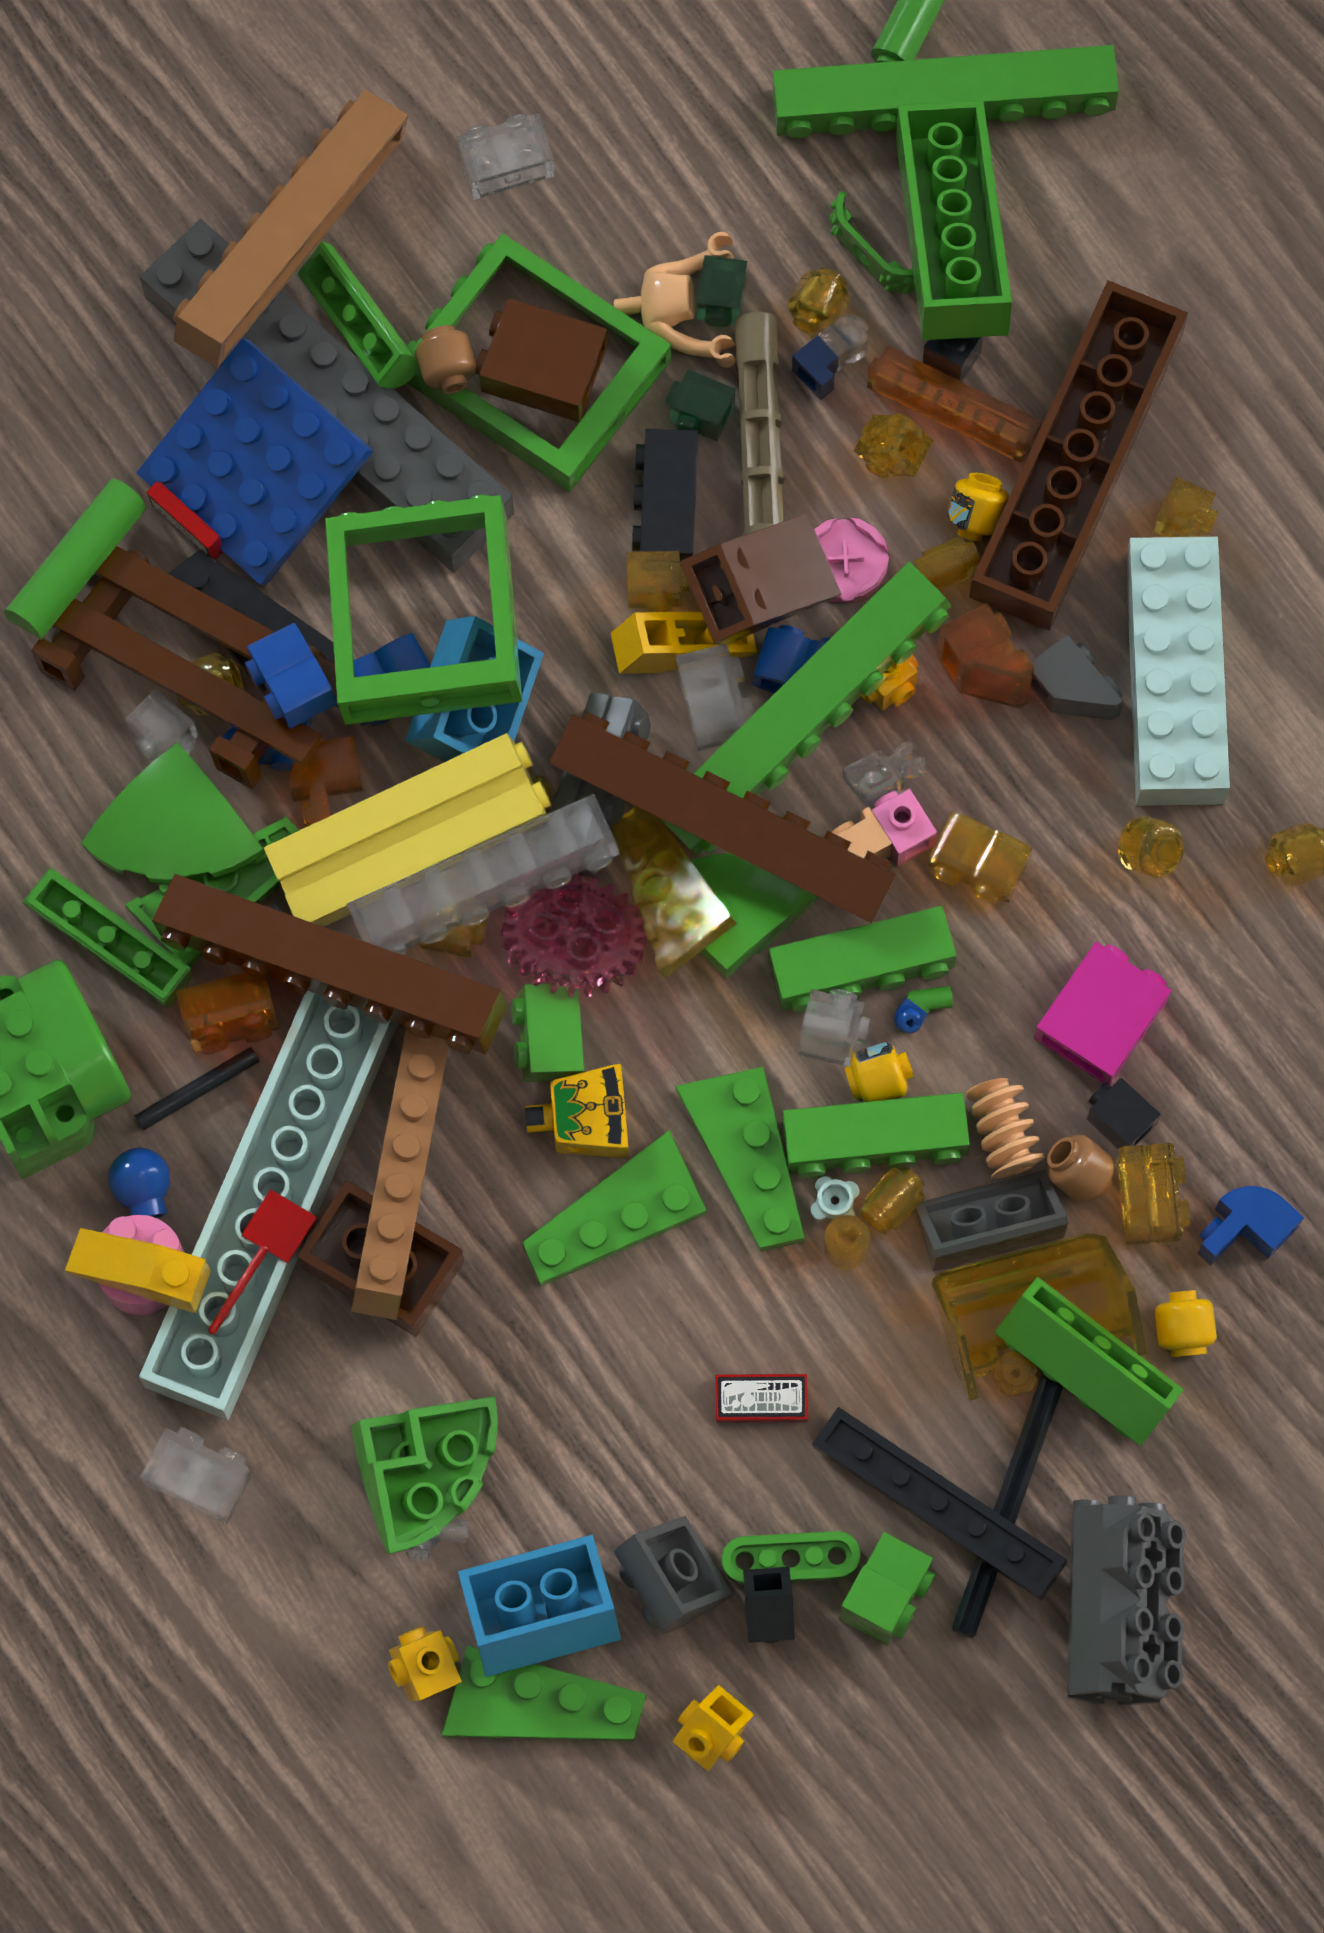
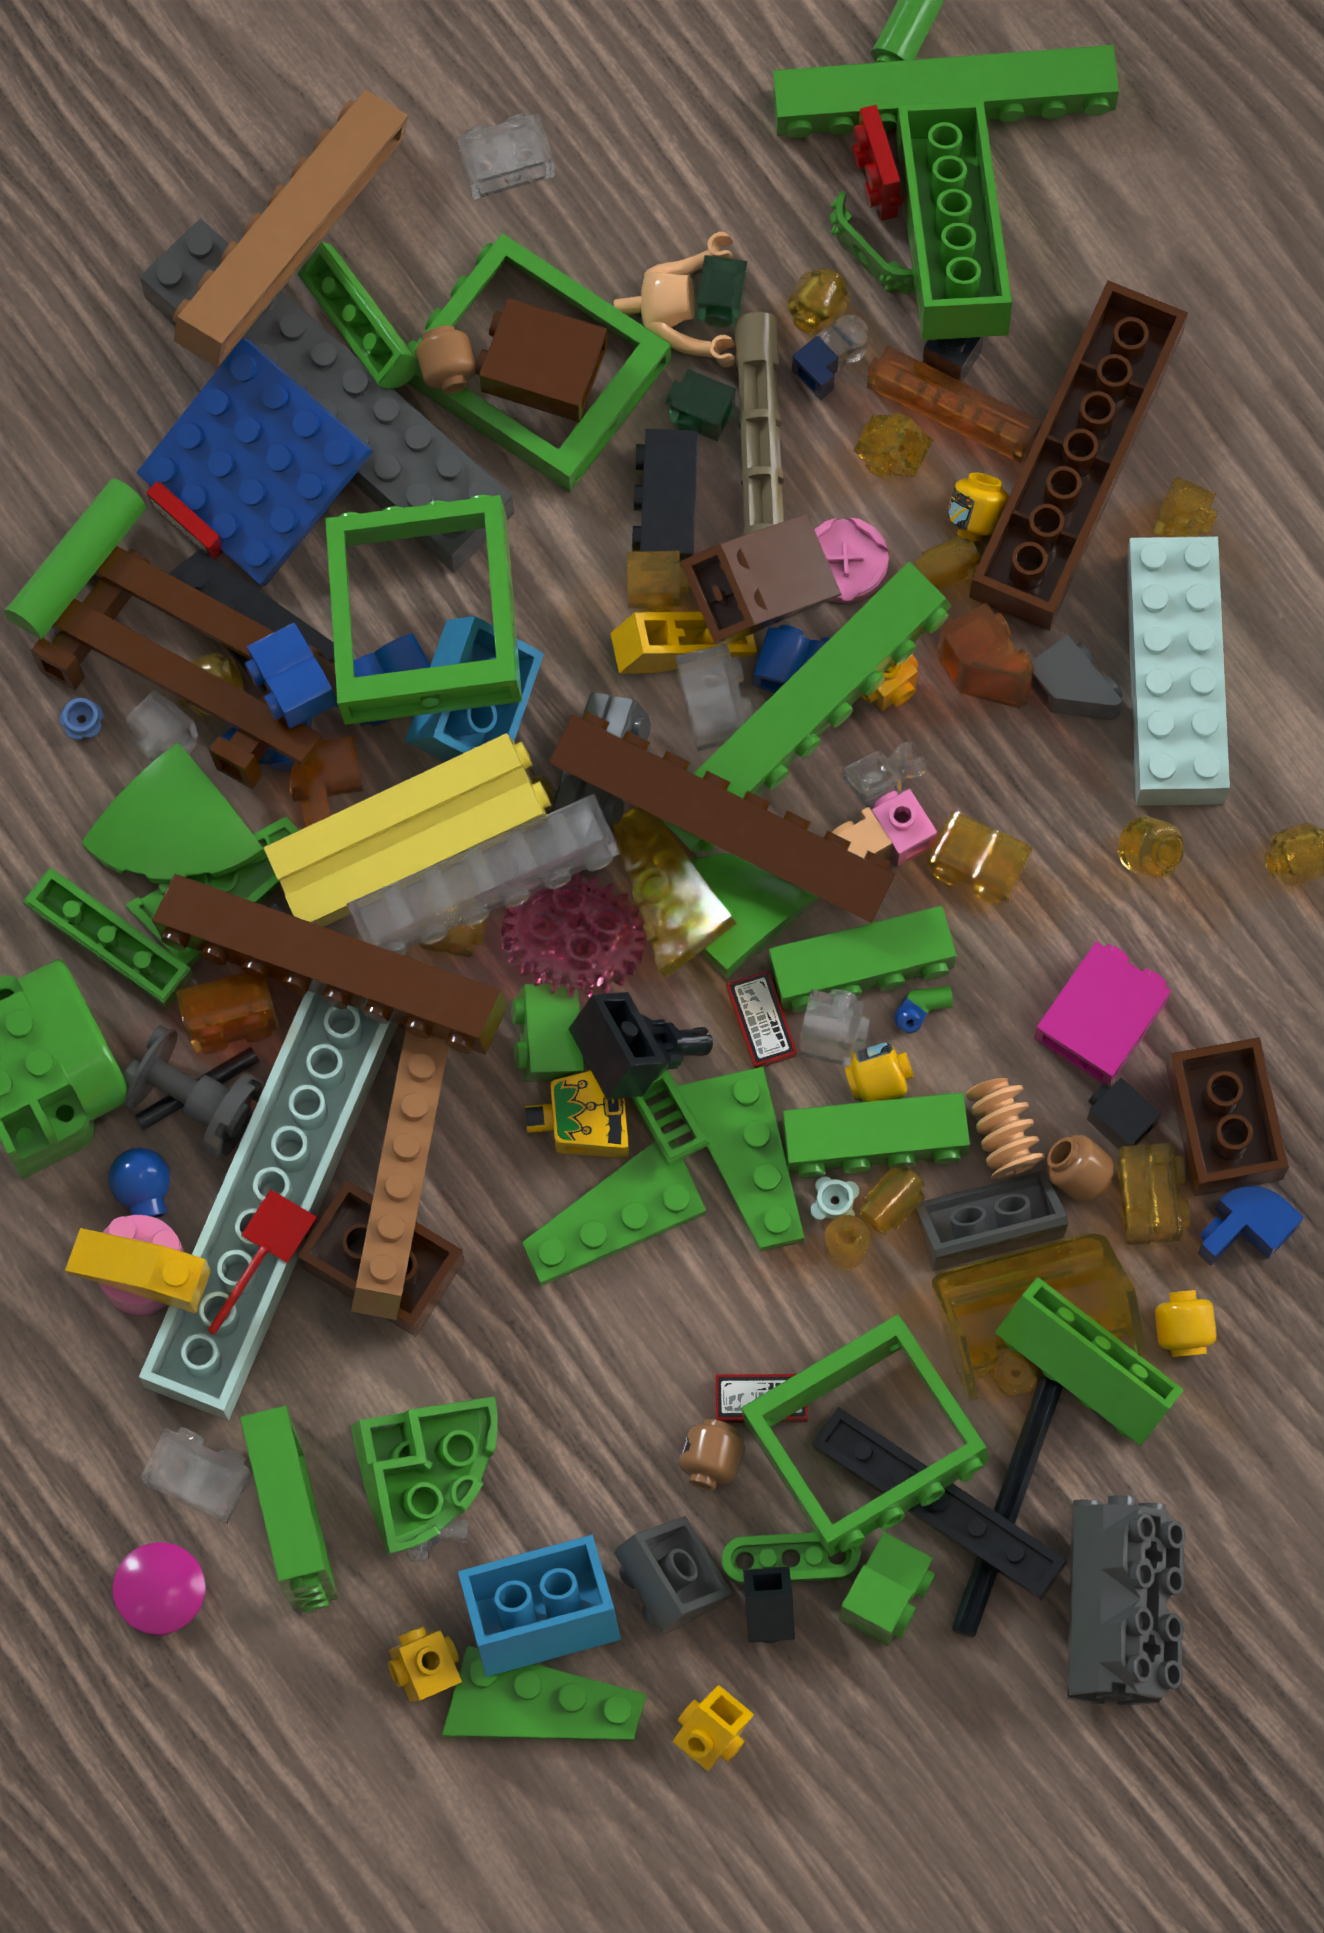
none -> medium blue plate [60,698,103,740]
none -> dark pink dish [113,1542,206,1636]
none -> dark grey piece [124,1025,265,1161]
none -> bright green window [240,1405,338,1614]
none -> black brick [569,992,713,1100]
none -> bright green slope [629,1070,709,1166]
none -> medium nougat head [679,1419,745,1491]
none -> tile [726,970,797,1068]
none -> bright green window [741,1314,988,1557]
none -> red plate [852,104,904,221]
none -> reddish brown brick [1166,1037,1289,1196]

